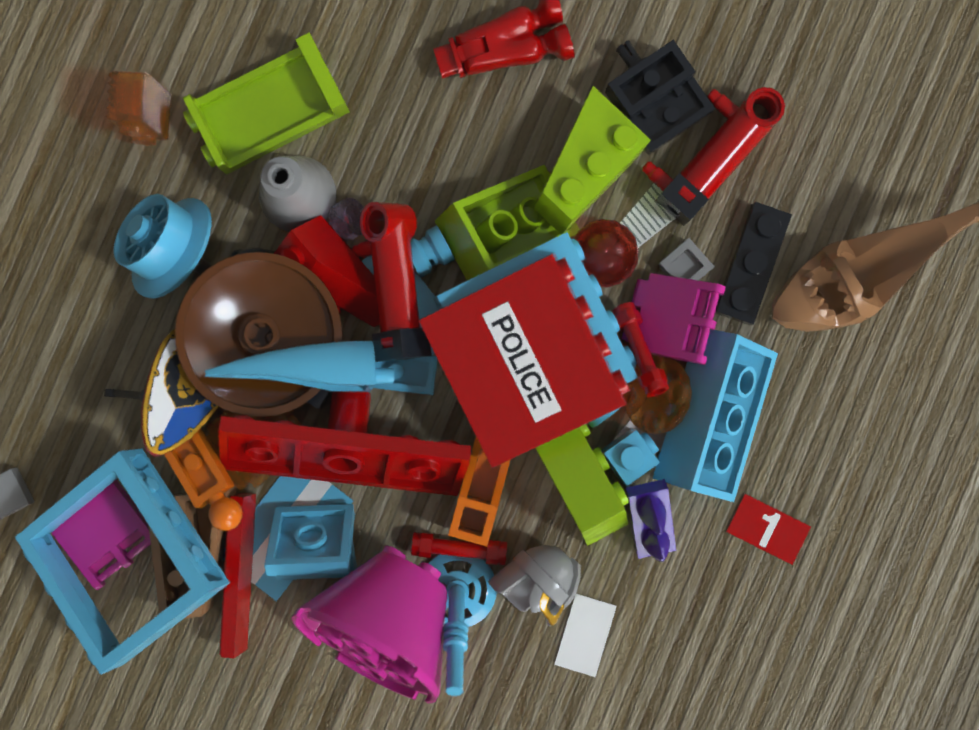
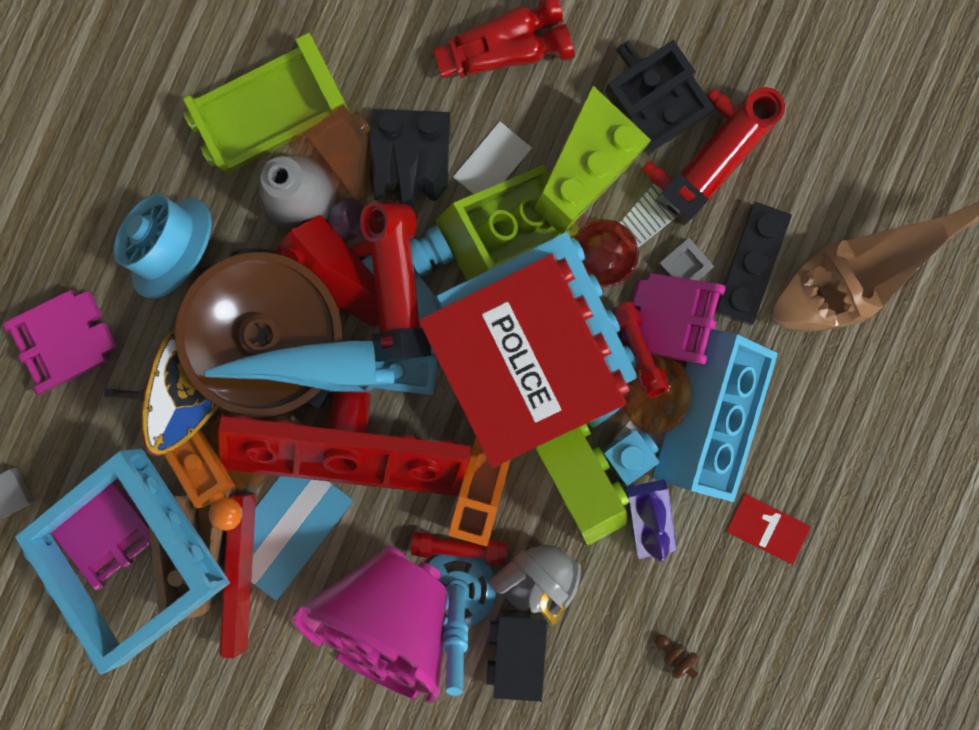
clear orange brick [106,71,171,146] -> none
medium azure bracket [264,504,357,580] -> none
white sticker [554,594,617,677] -> none
none -> dark pink plate [2,290,118,395]
none -> clear orange slope [306,105,371,203]
none -> black plate [369,109,451,209]
none -> white sticker [453,122,532,194]
none -> black brick [486,609,547,702]
none -> reddish brown hair [655,635,698,679]

